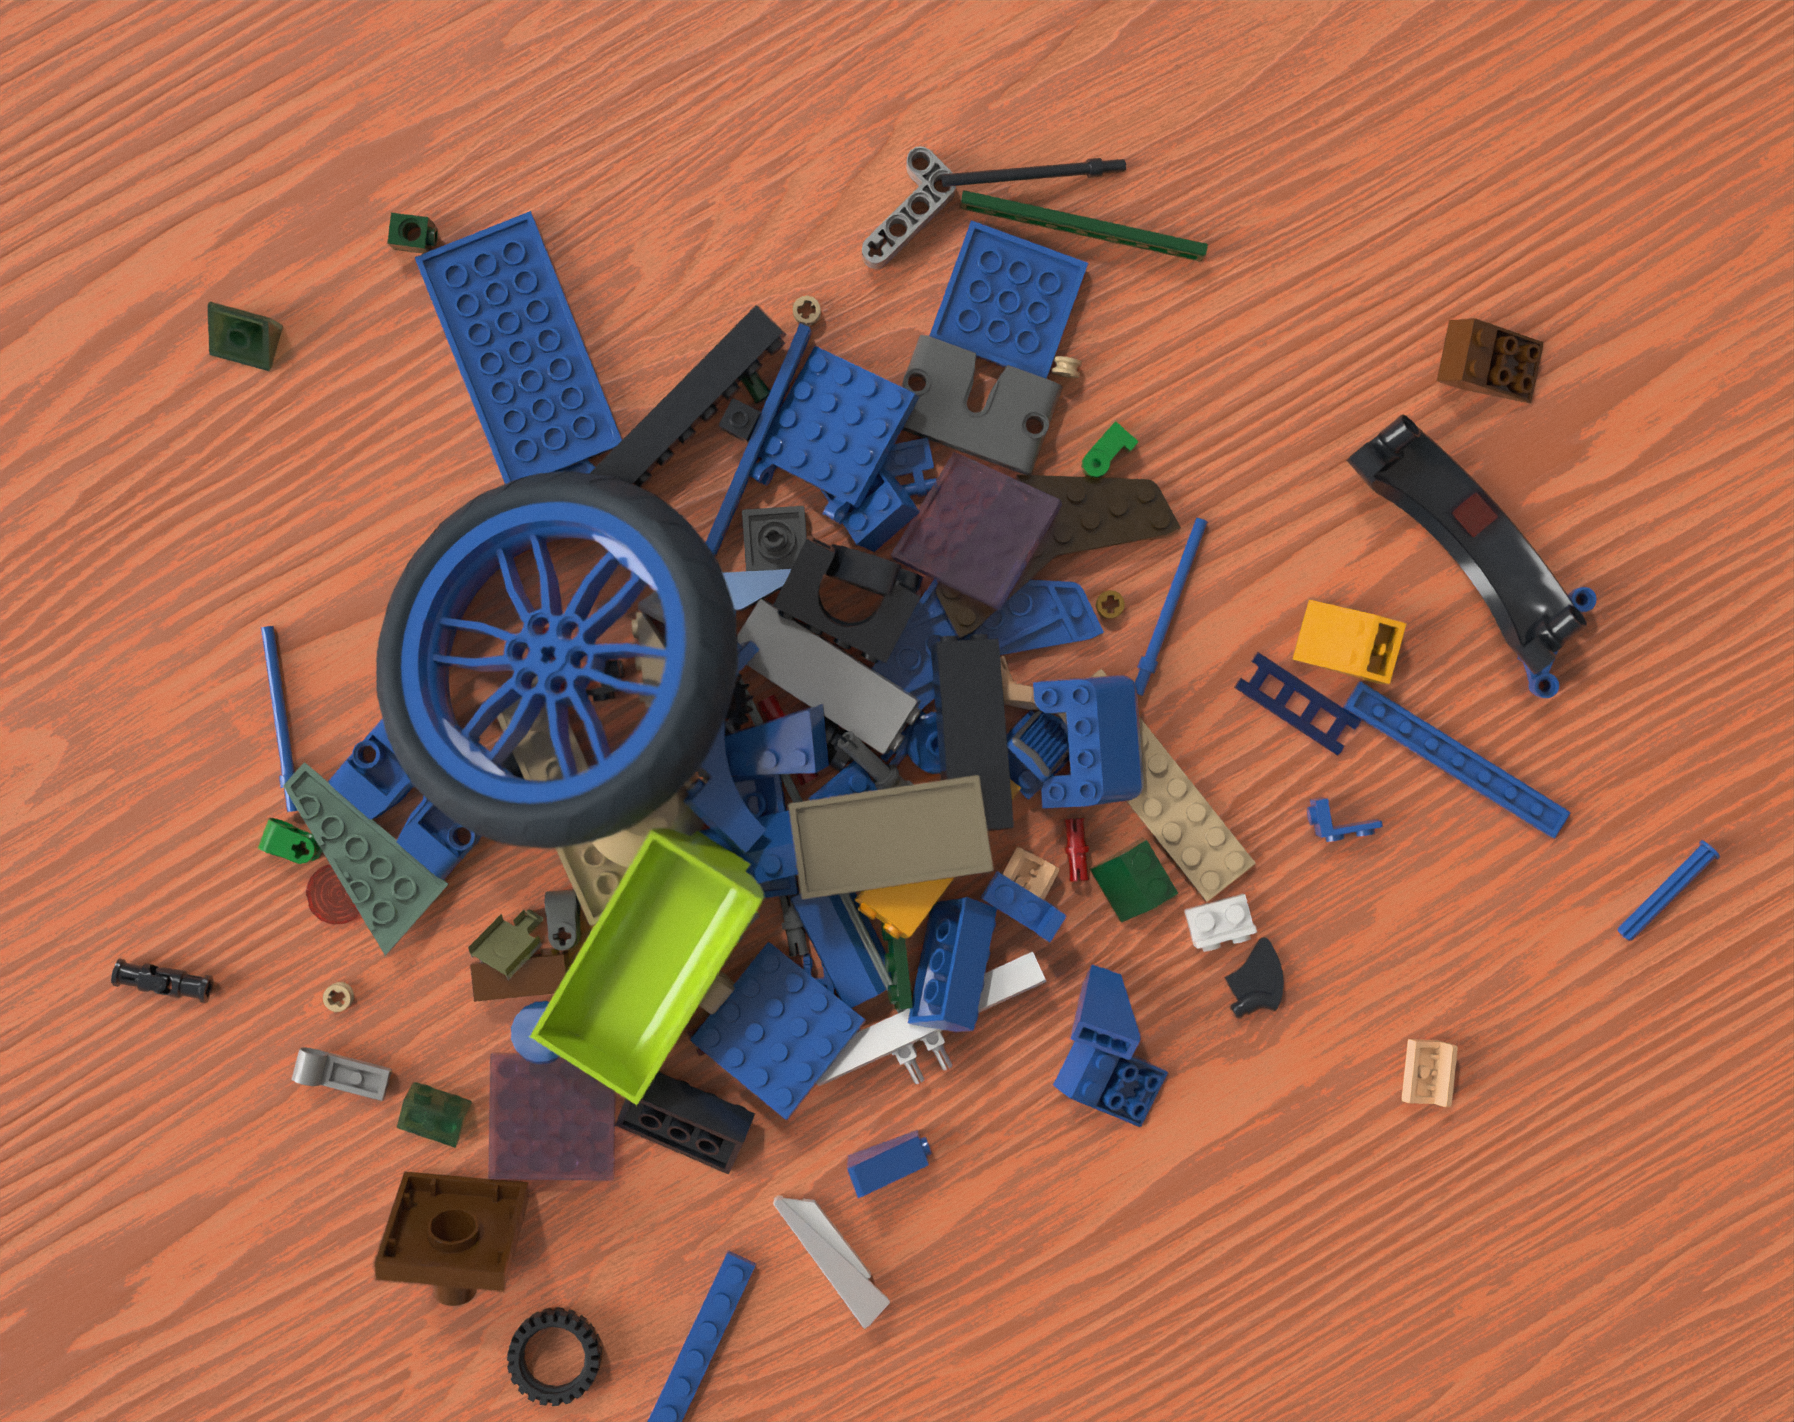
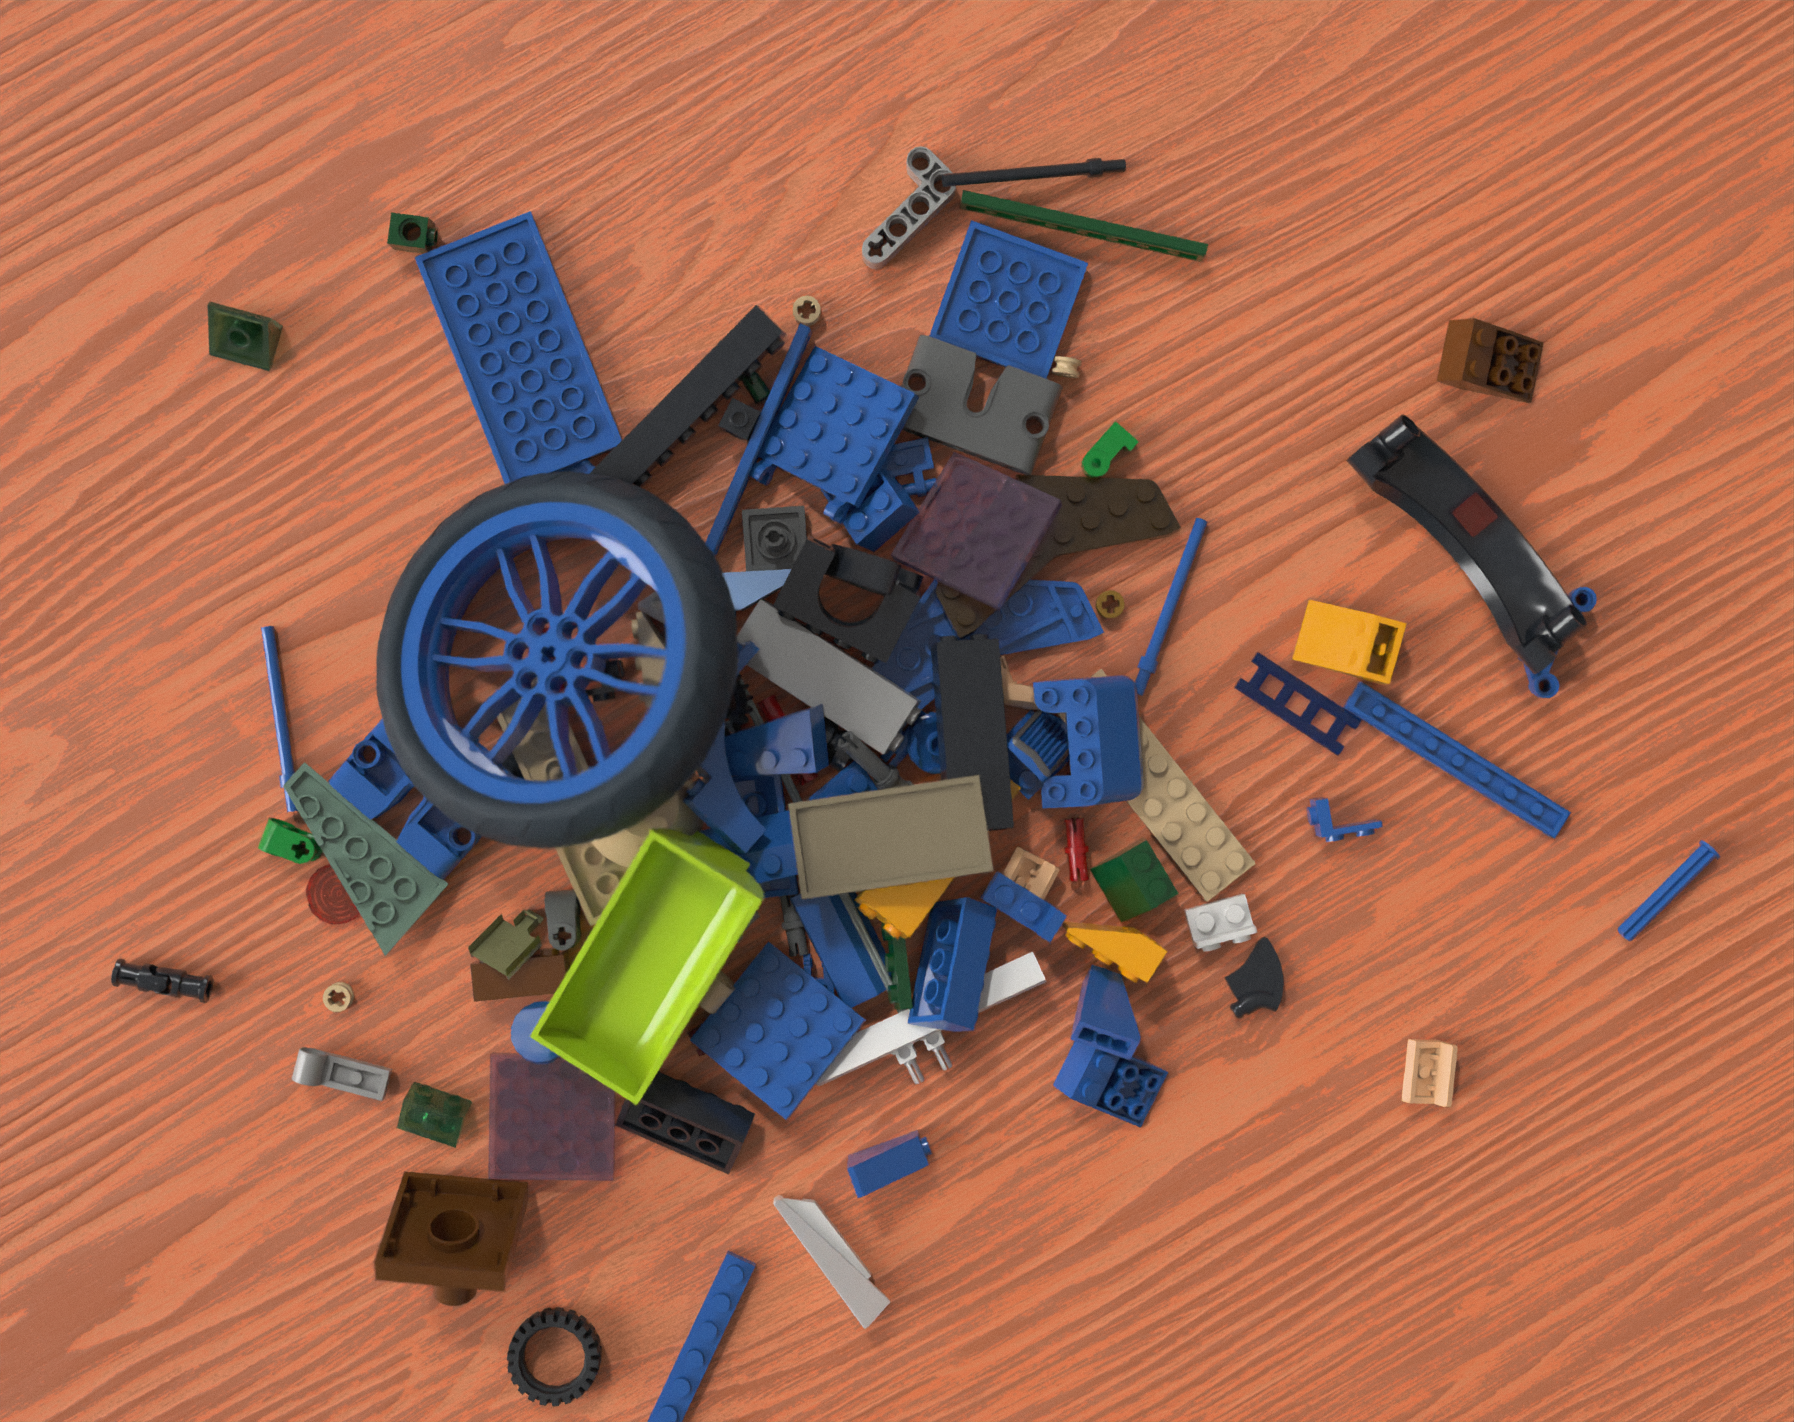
none -> light orange slope [1062,921,1167,983]

